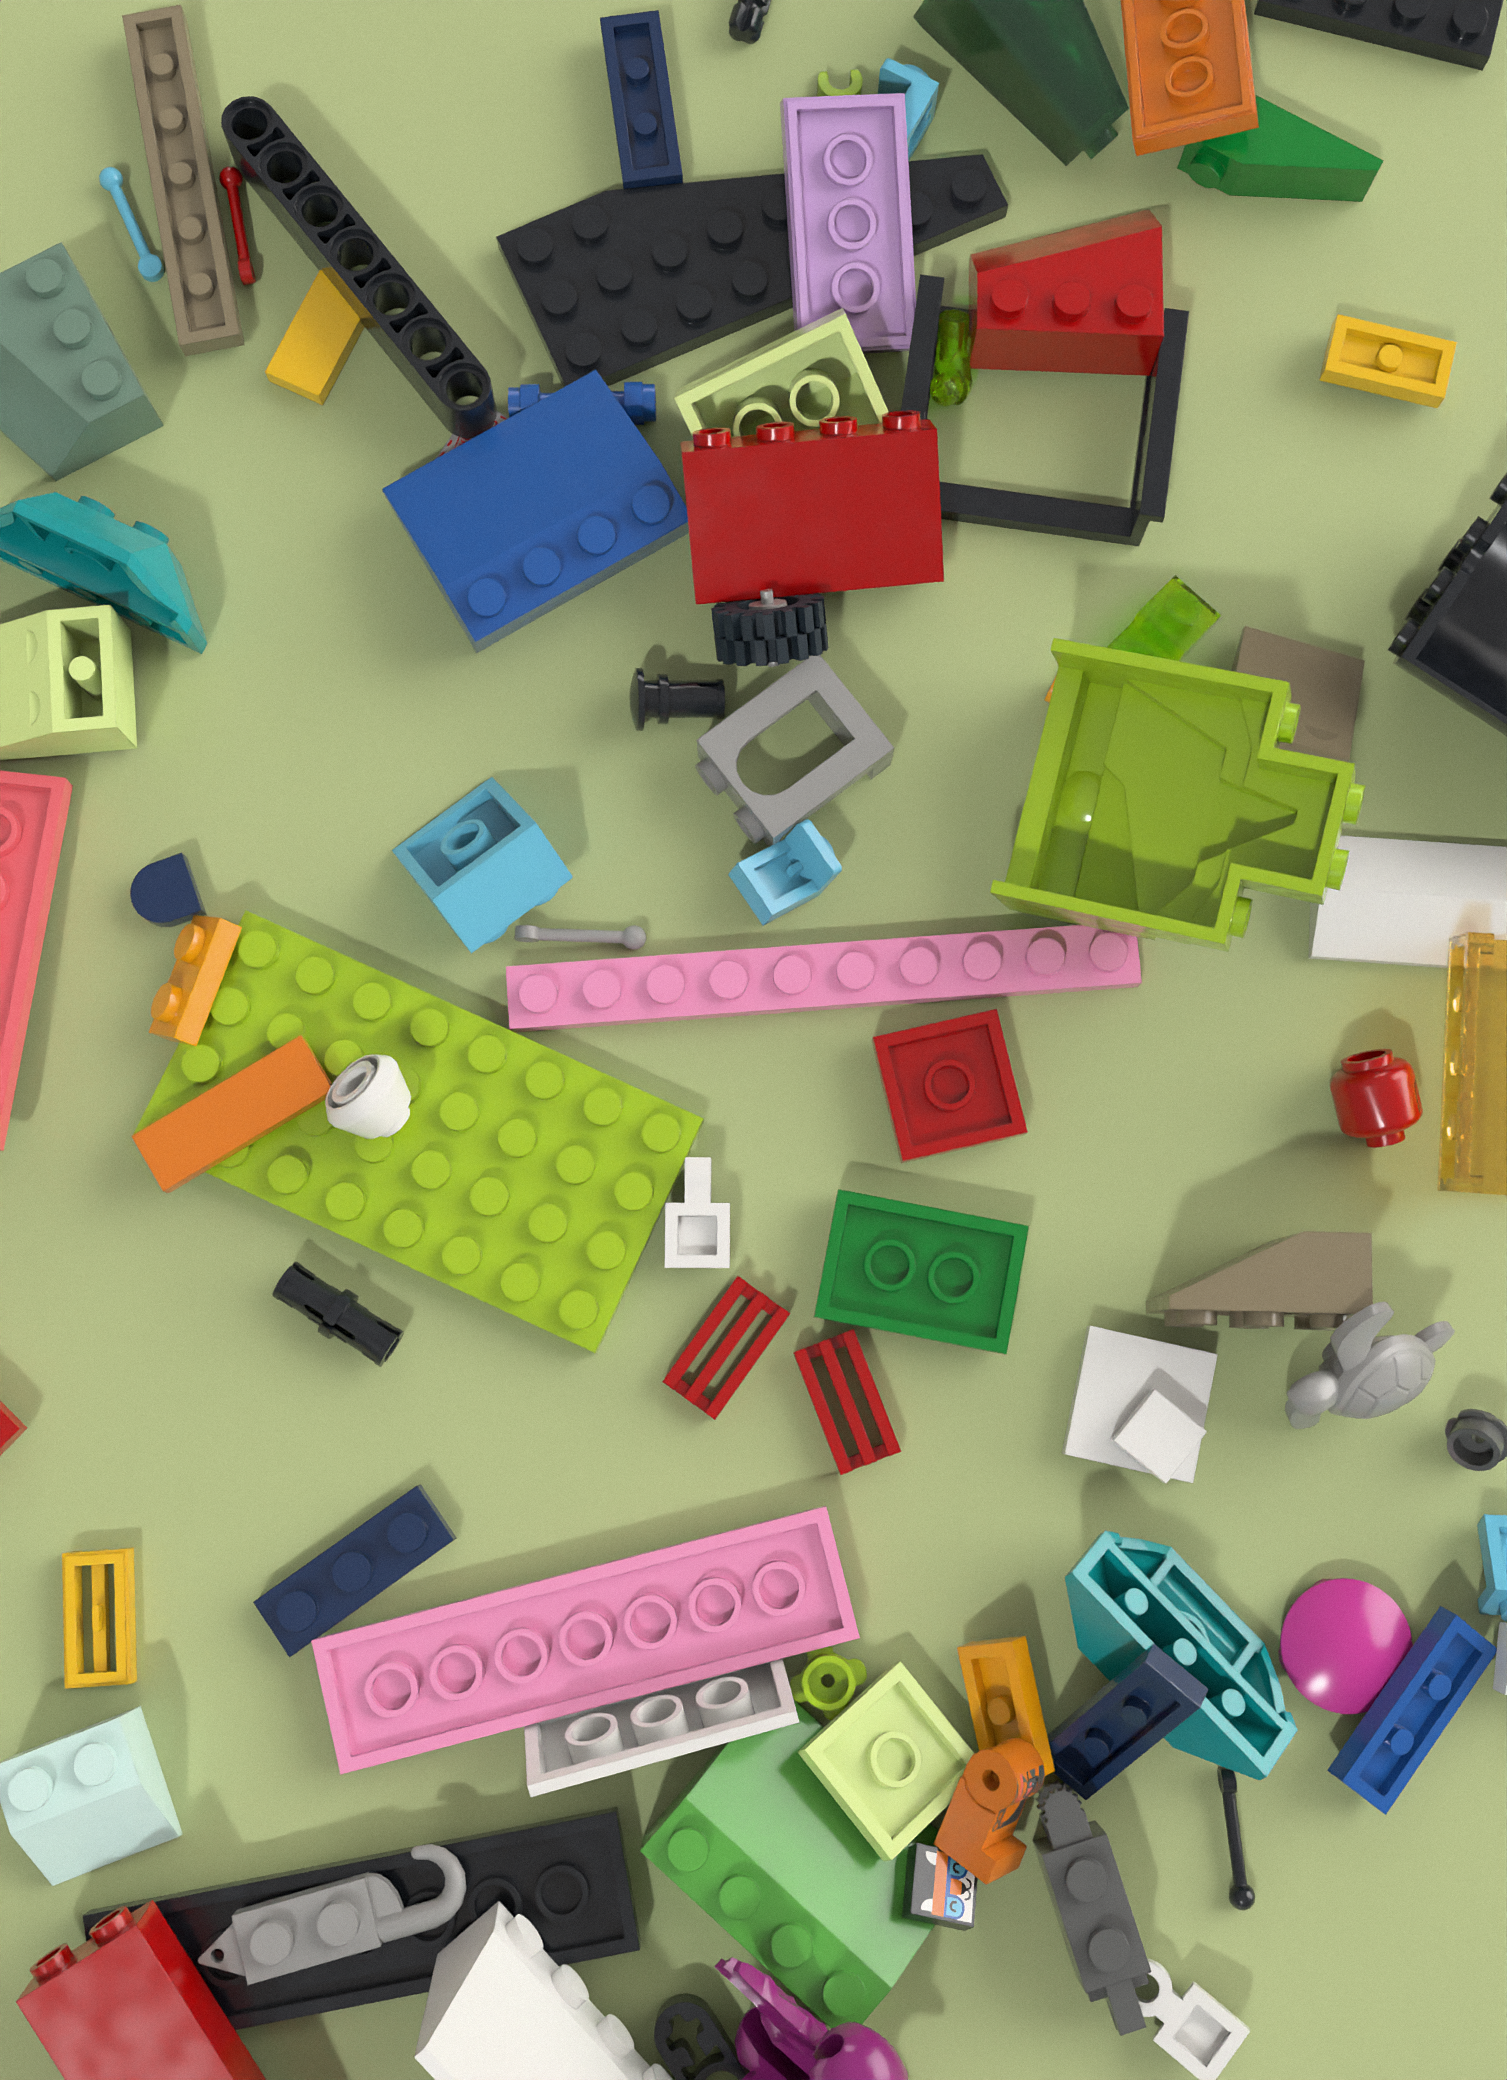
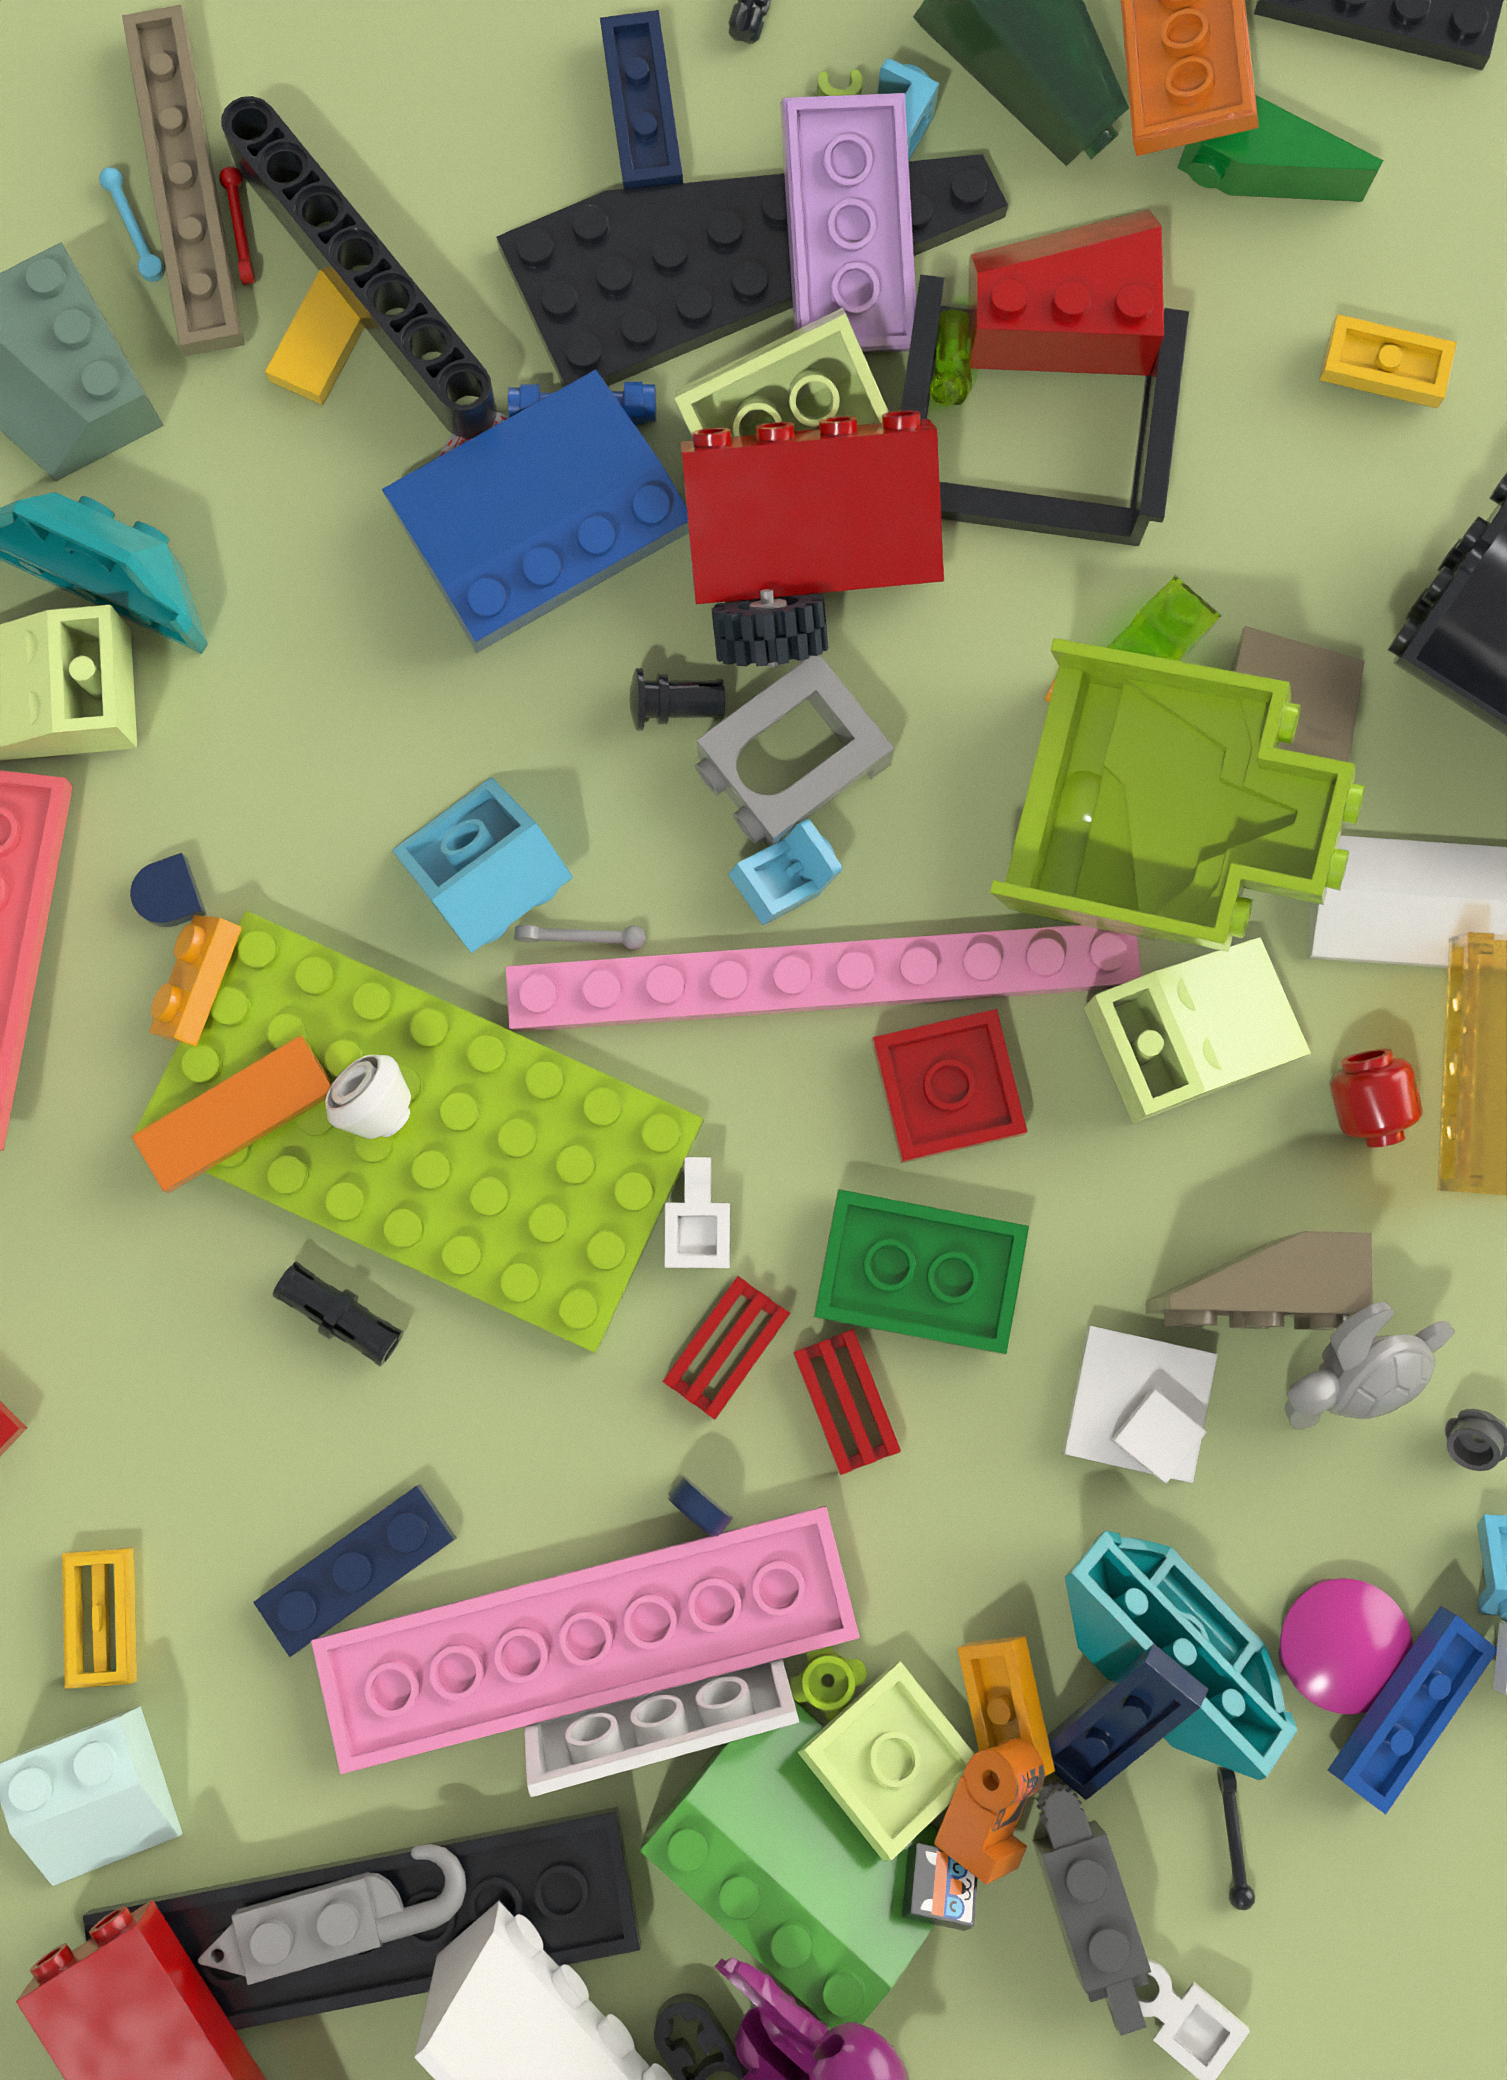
none -> dark blue tile [668,1475,733,1537]
none -> yellowish green slope [1084,937,1311,1124]

